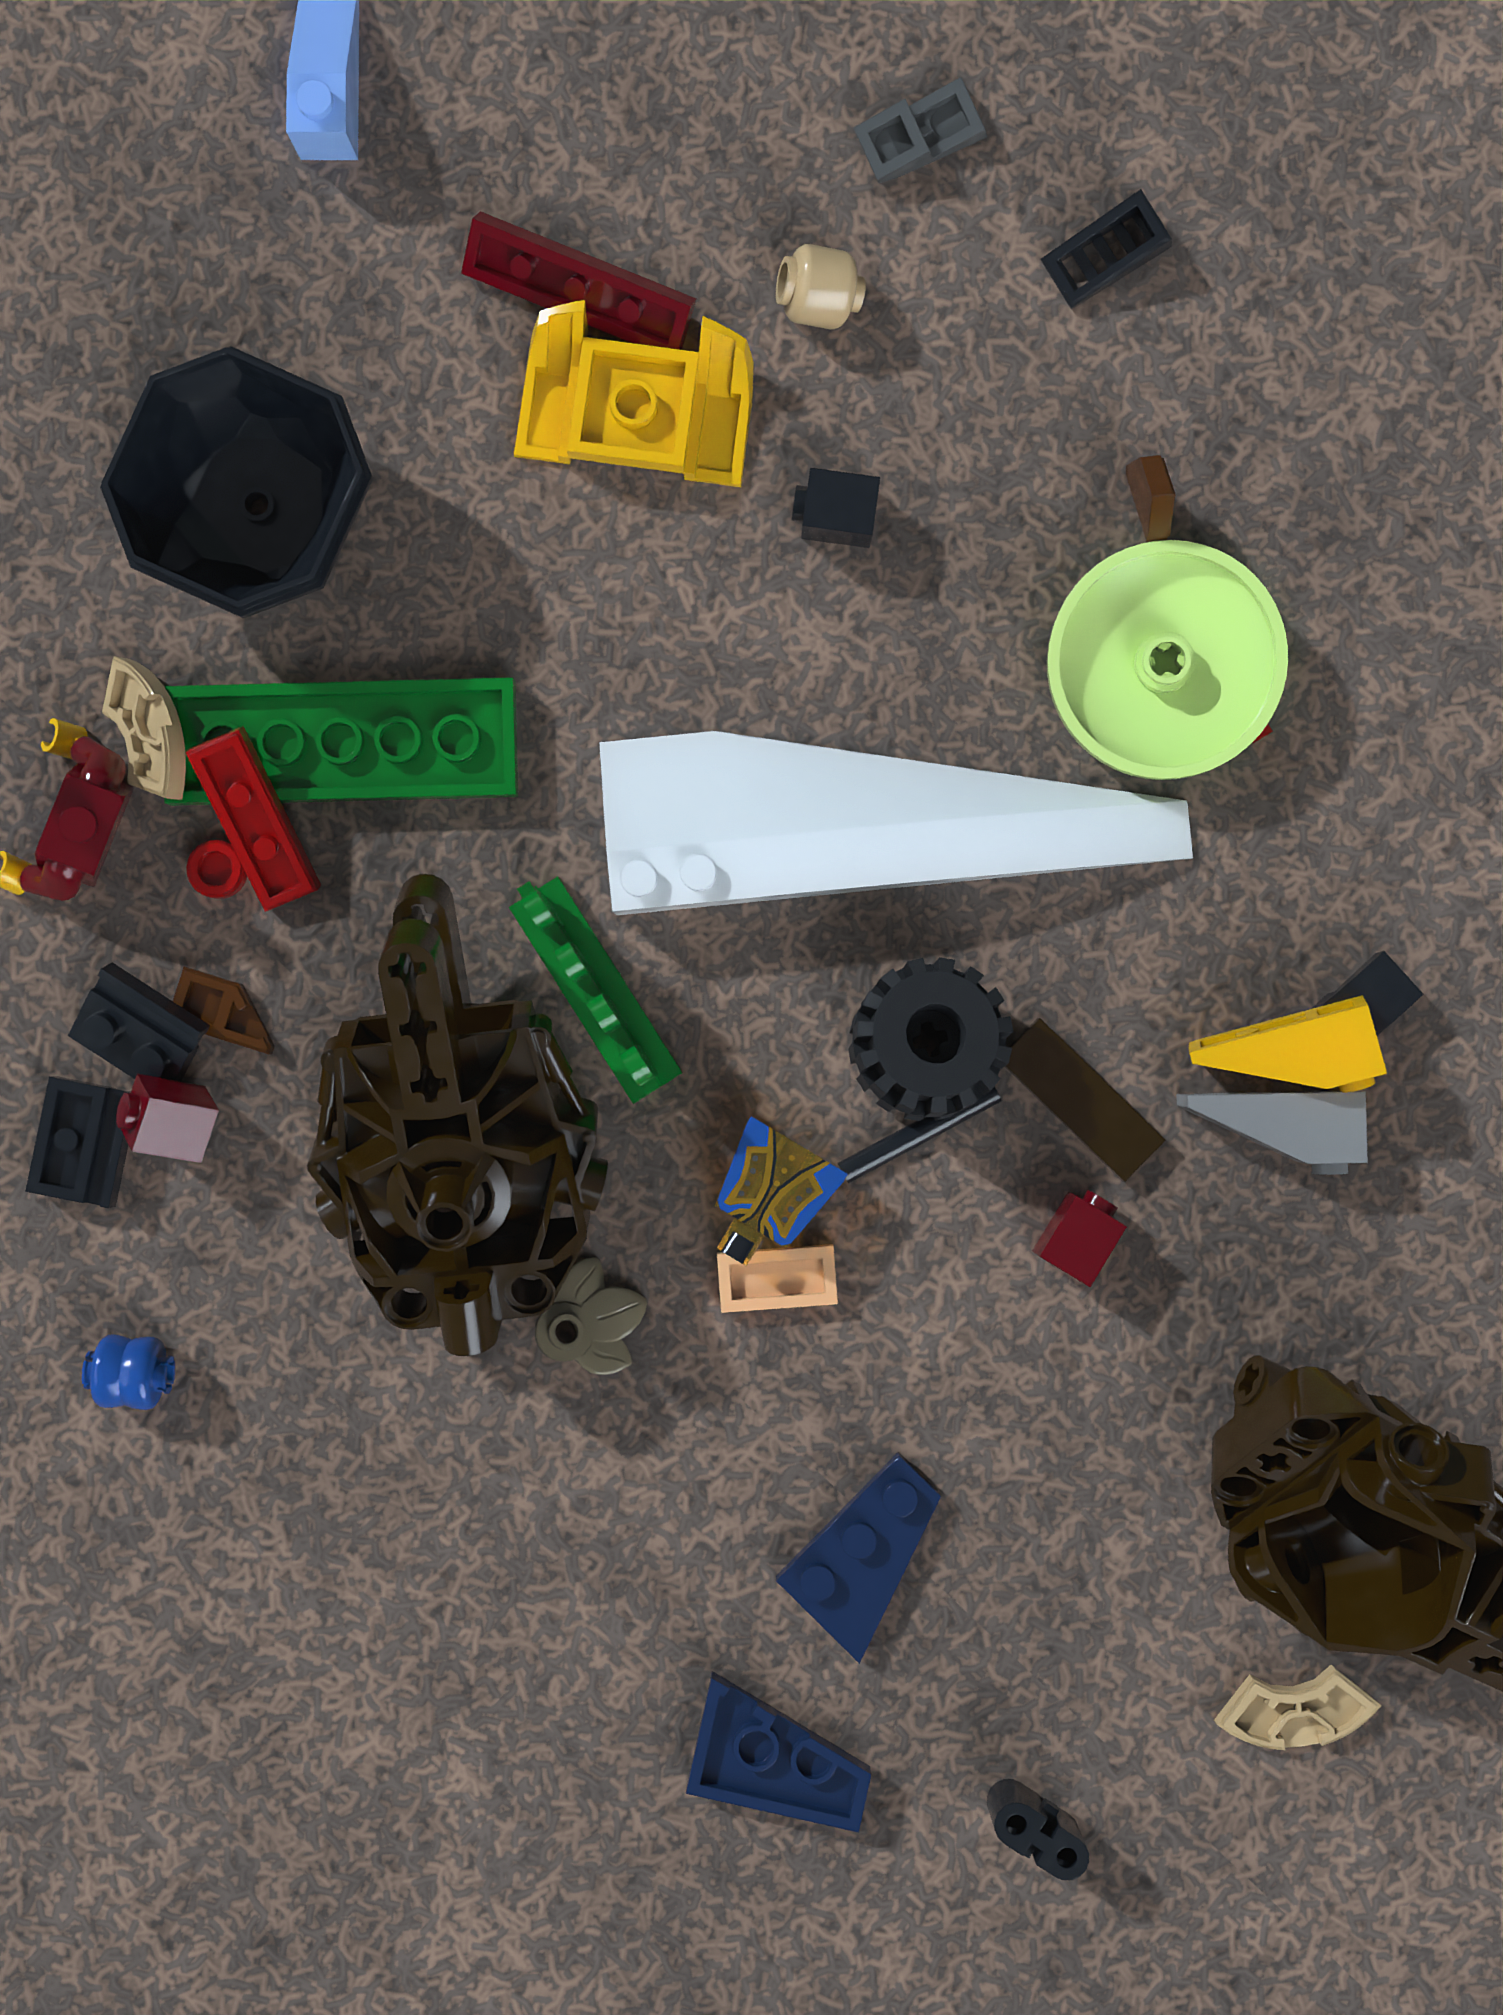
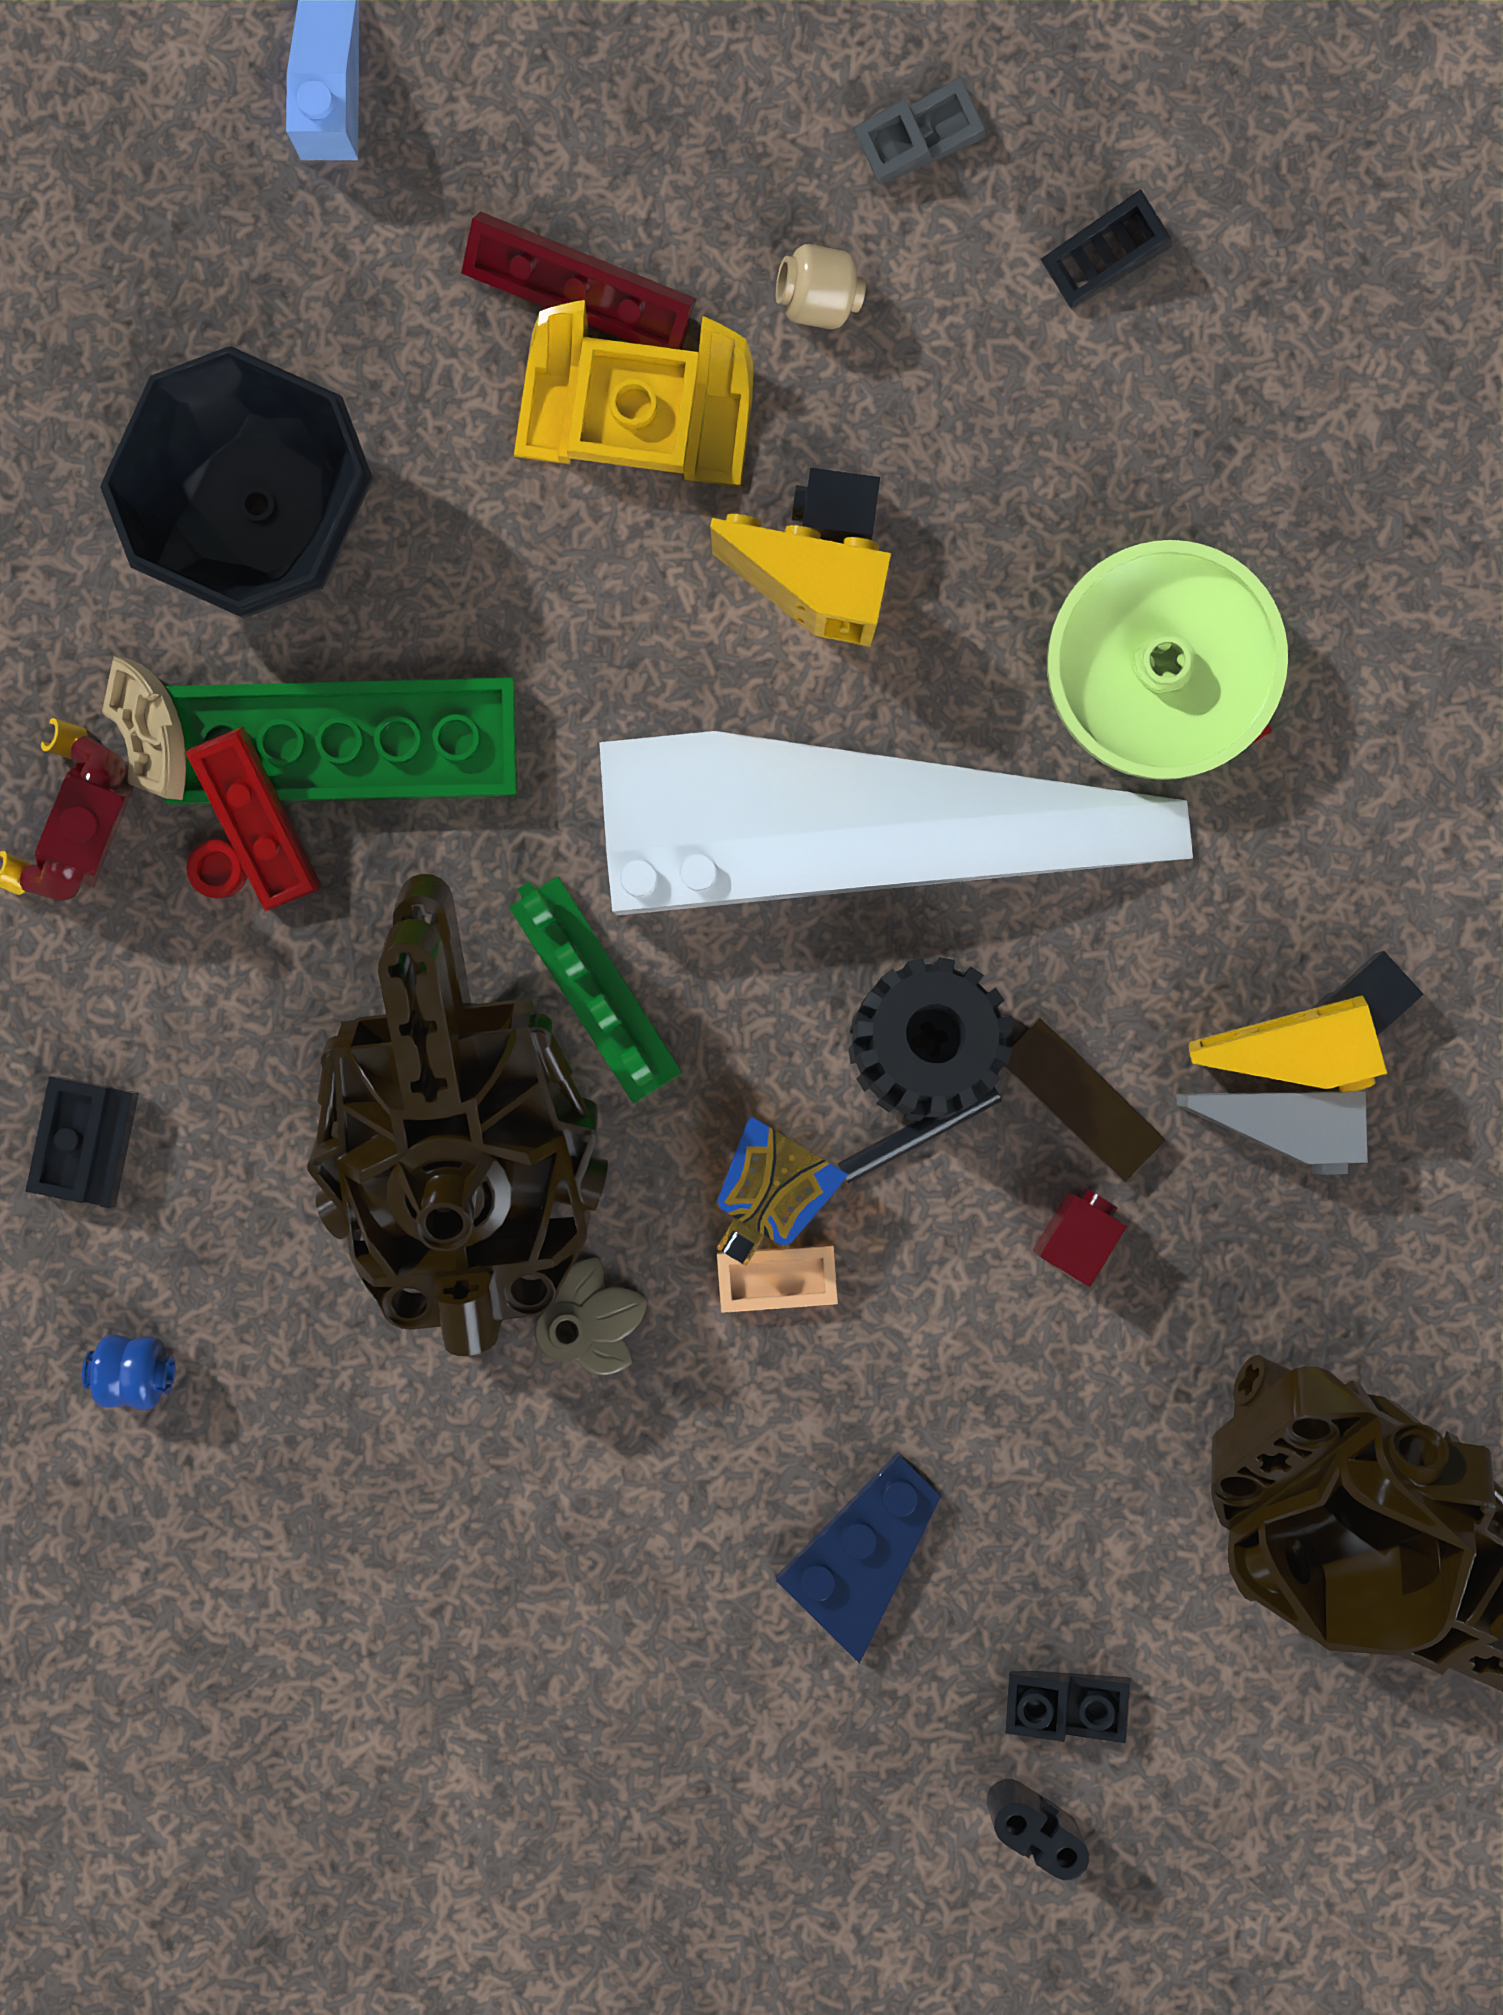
black plate [68,962,210,1081] -> none
brick [116,1074,219,1163] -> none
reddish brown tile [173,967,275,1054] -> none
dark blue wing [686,1671,872,1833] -> none
reddish brown tile [1126,455,1175,542] -> none
tan tile [1214,1665,1382,1750] -> none
none -> yellow slope [710,514,891,647]
none -> black slope [1005,1671,1131,1743]

